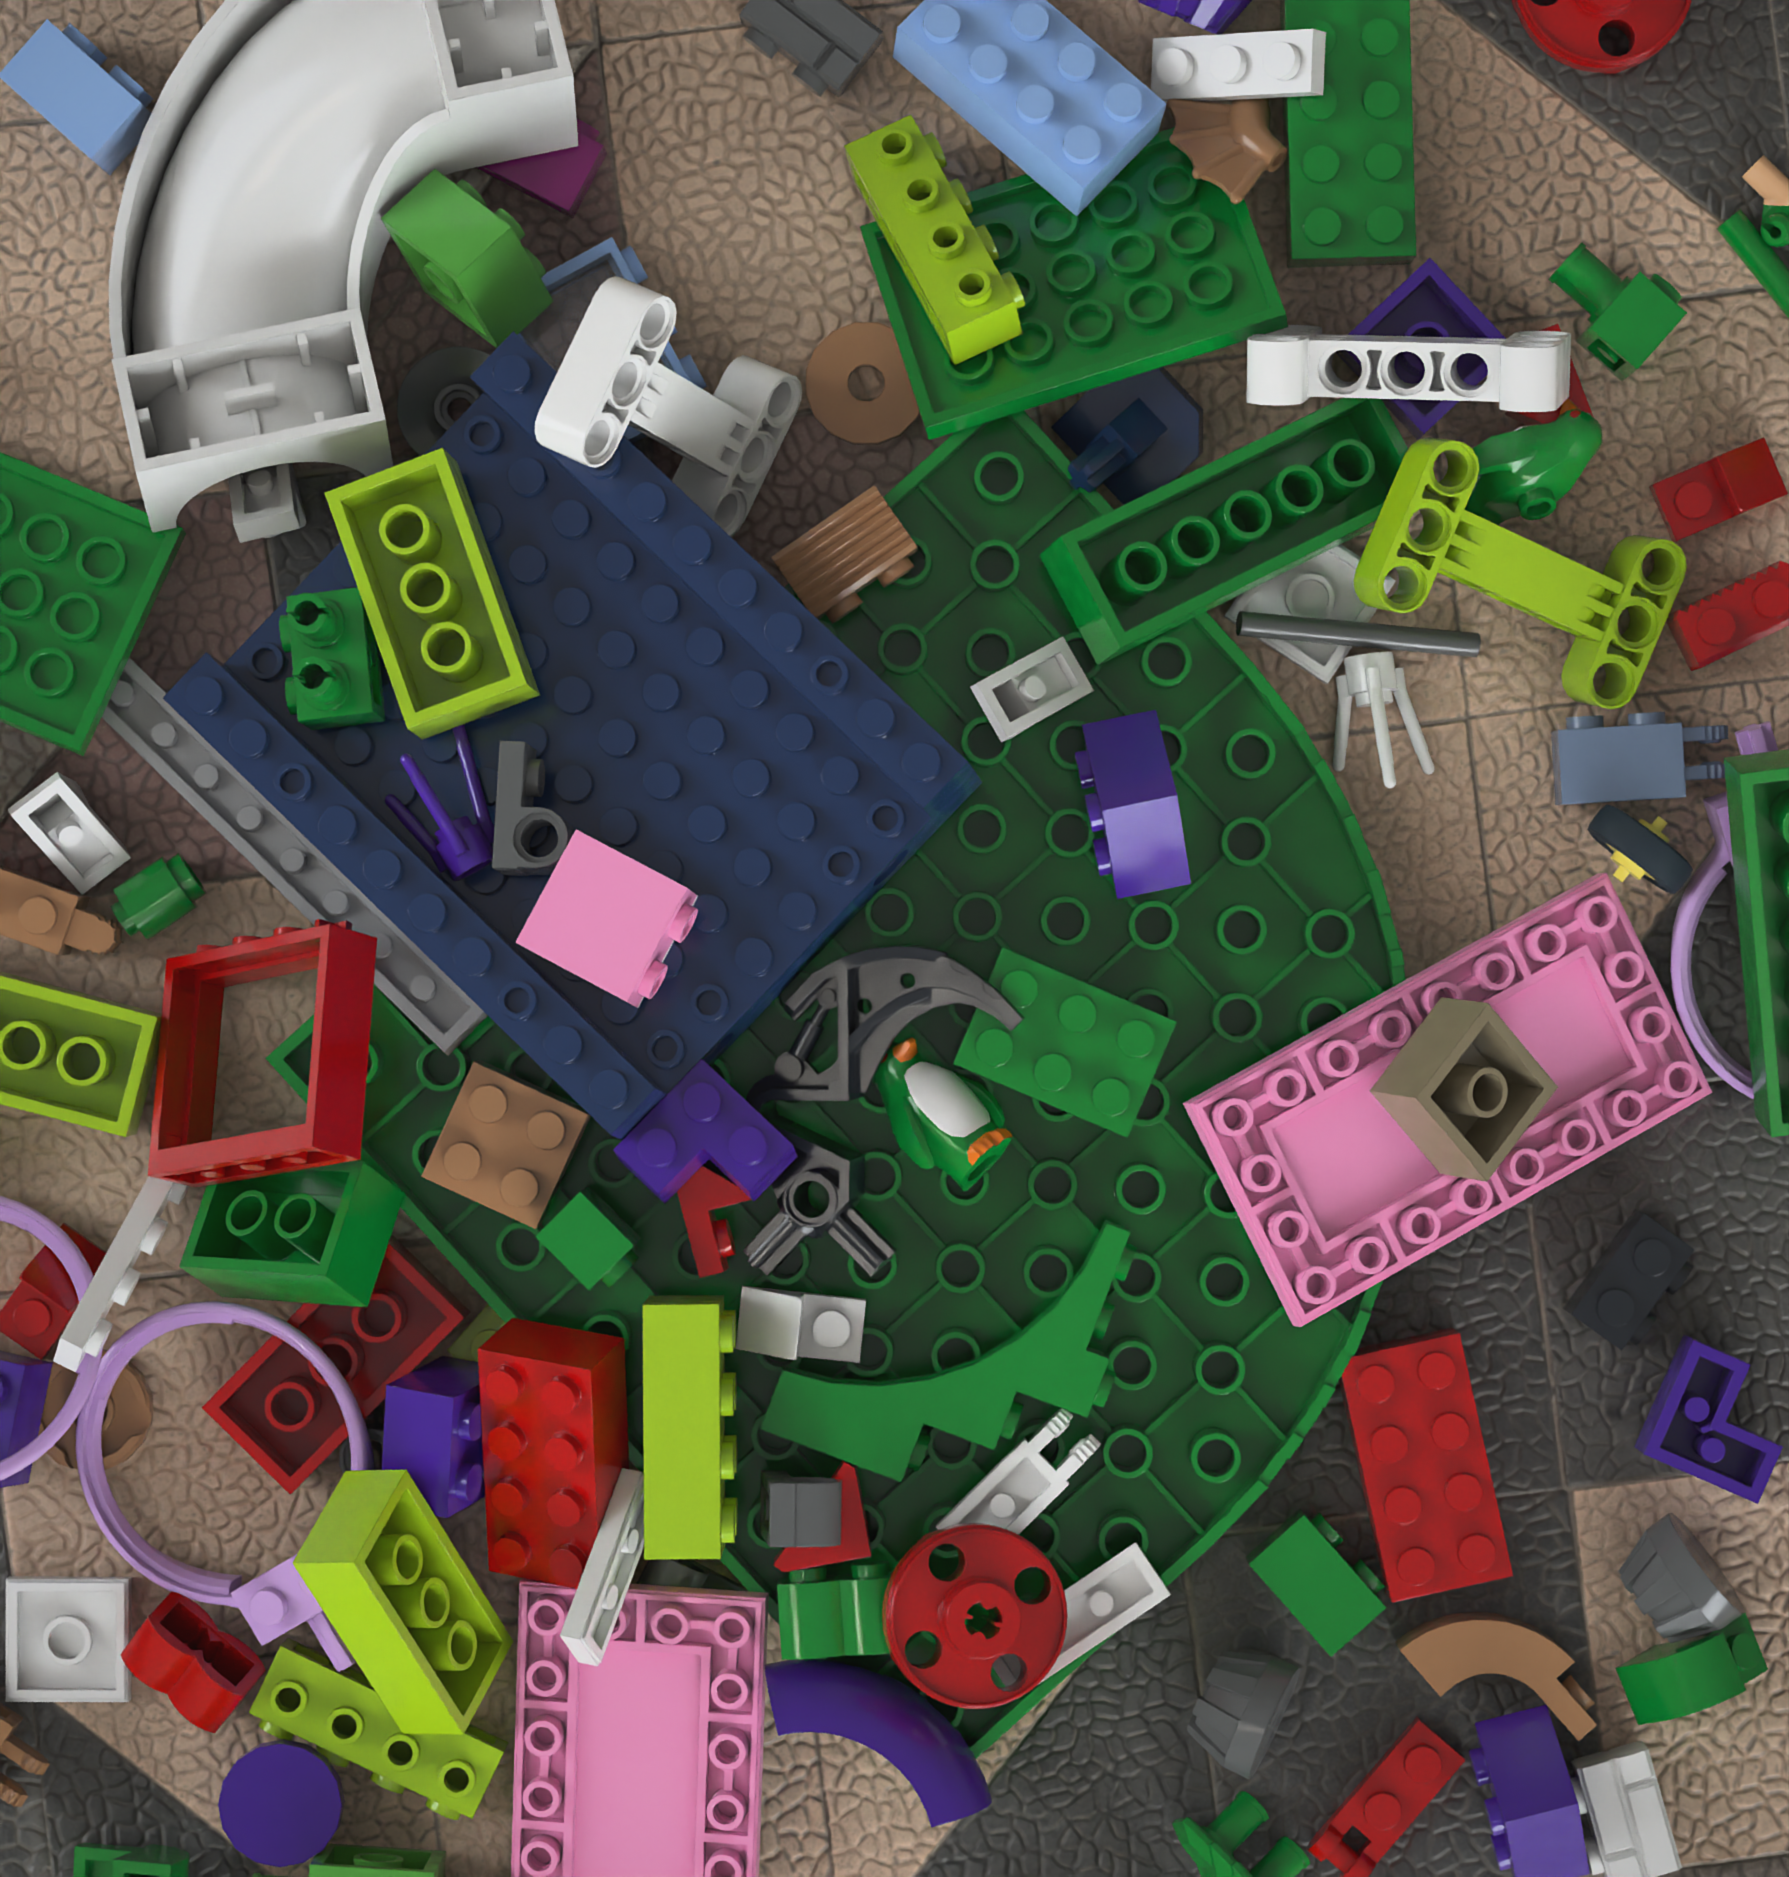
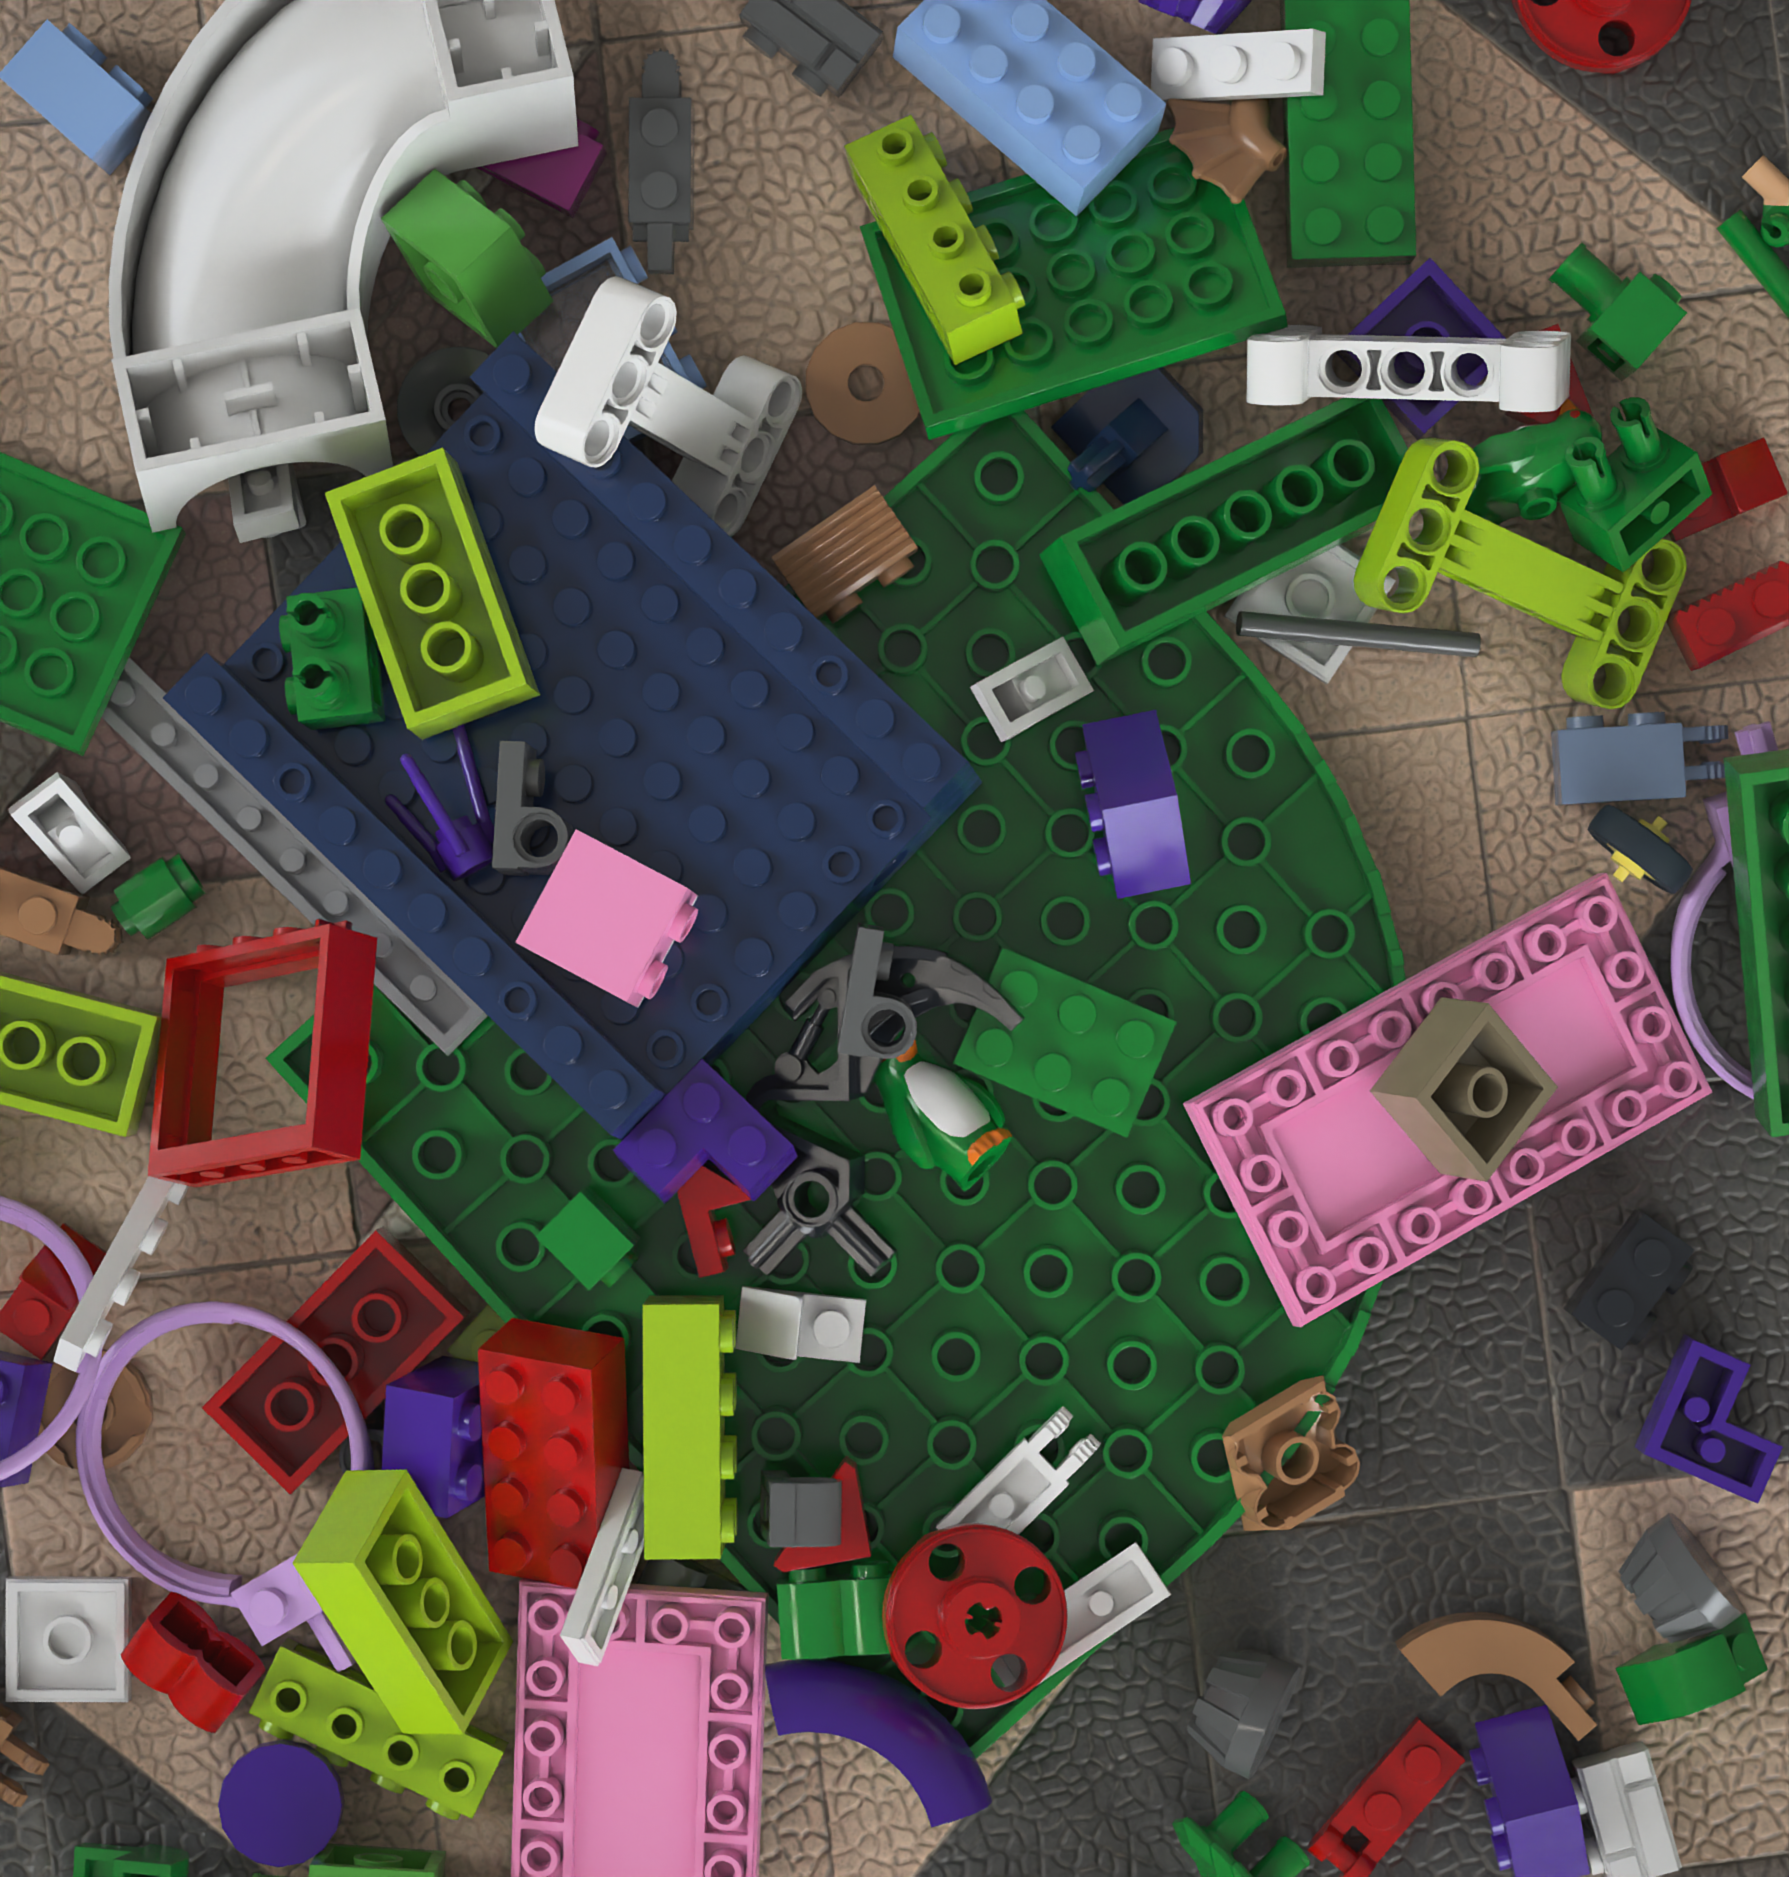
green brick [179,1161,405,1307] -> none
medium nougat brick [421,1060,591,1229] -> none
green arch [760,1220,1137,1483] -> none
green brick [1245,1509,1387,1657] -> none
white plant [1332,651,1435,789] -> none
red brick [1338,1327,1513,1603] -> none
none -> dark grey hinge [628,48,695,274]
none -> dark grey plate [837,923,917,1059]
none -> medium nougat slope [1222,1376,1360,1531]
none -> green brick [1558,397,1713,573]

